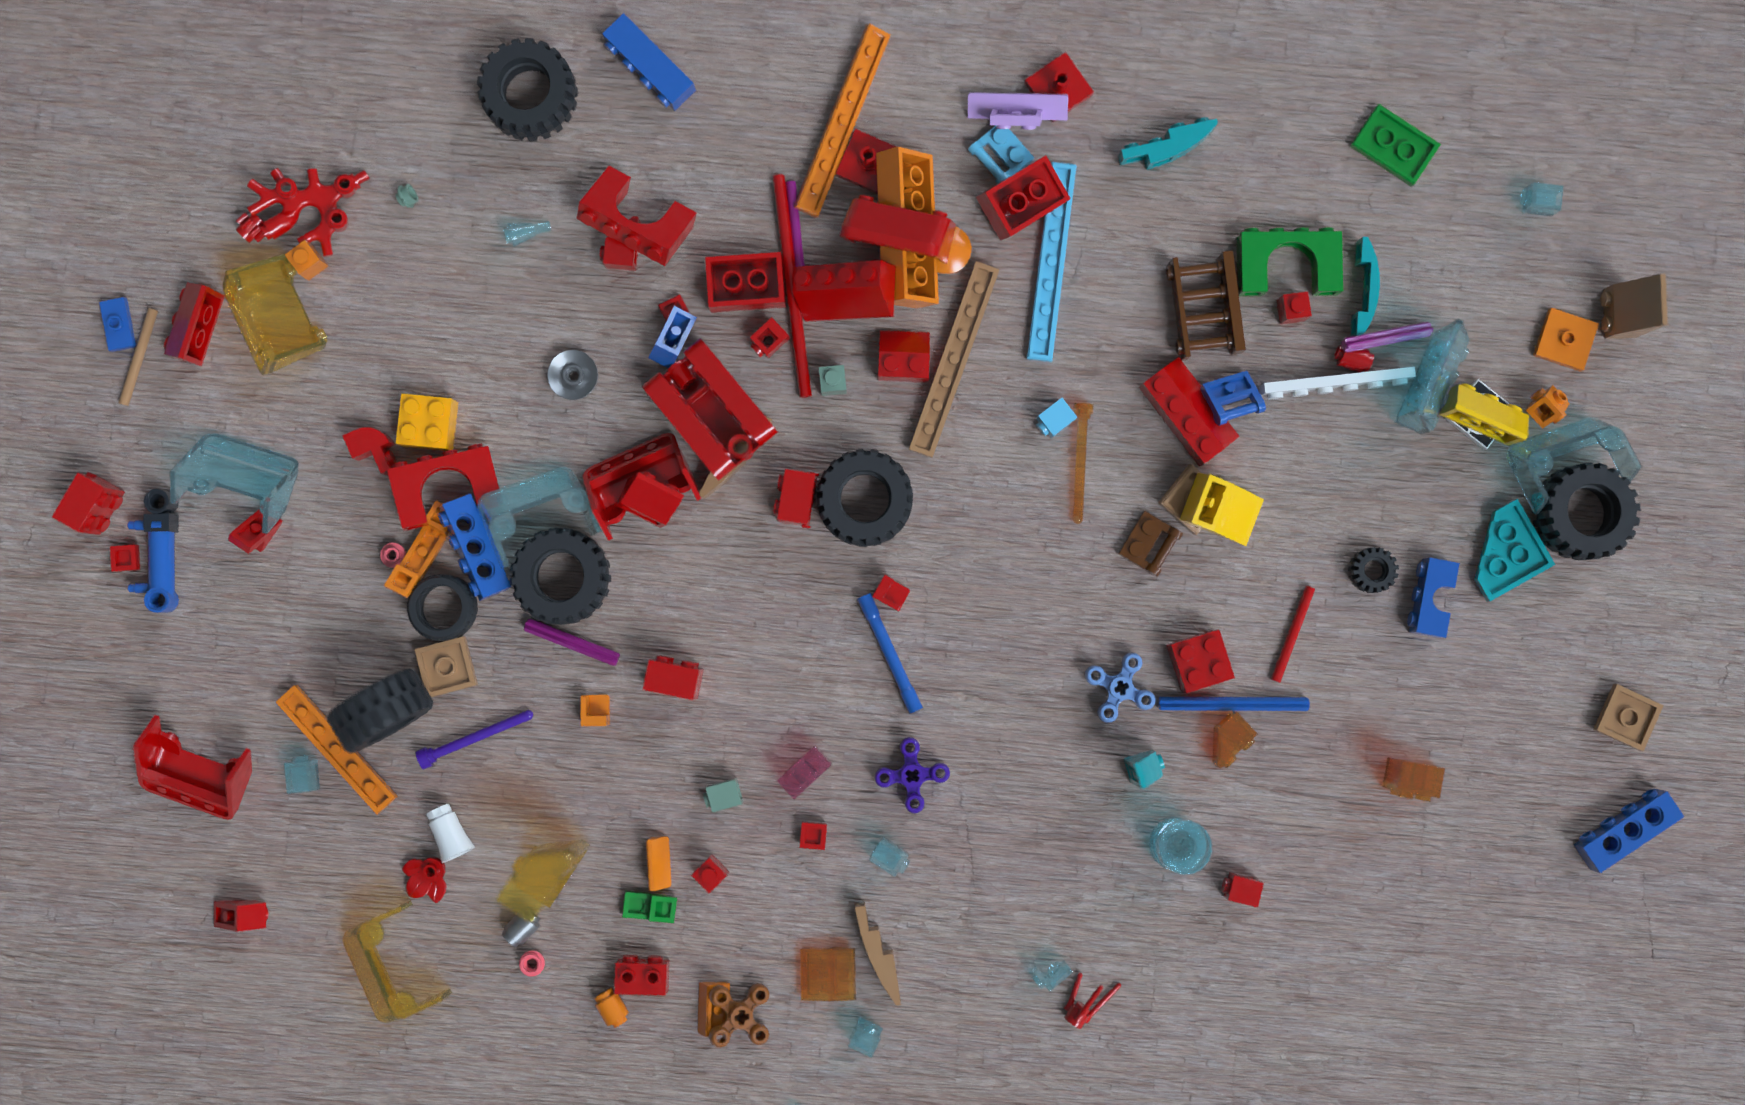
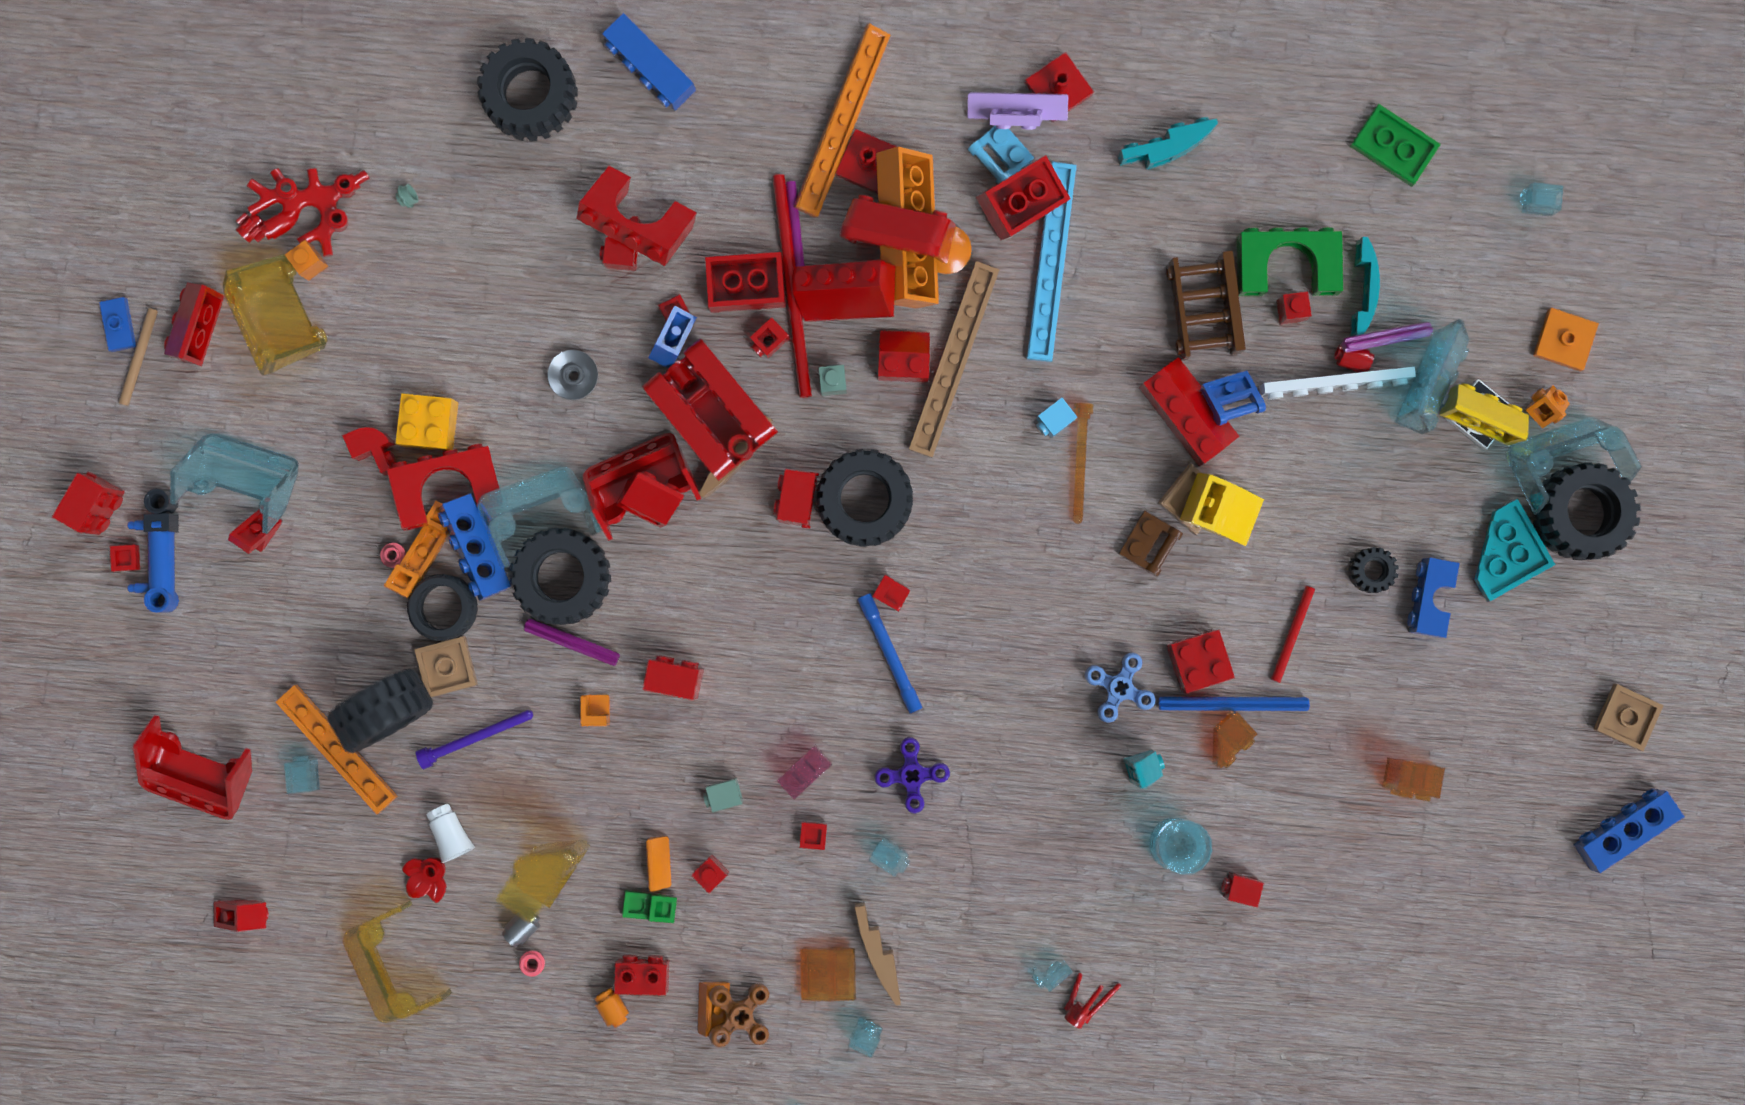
clear light blue cone [503,221,551,247] -> none
medium nougat slope [1601,274,1668,339] -> none

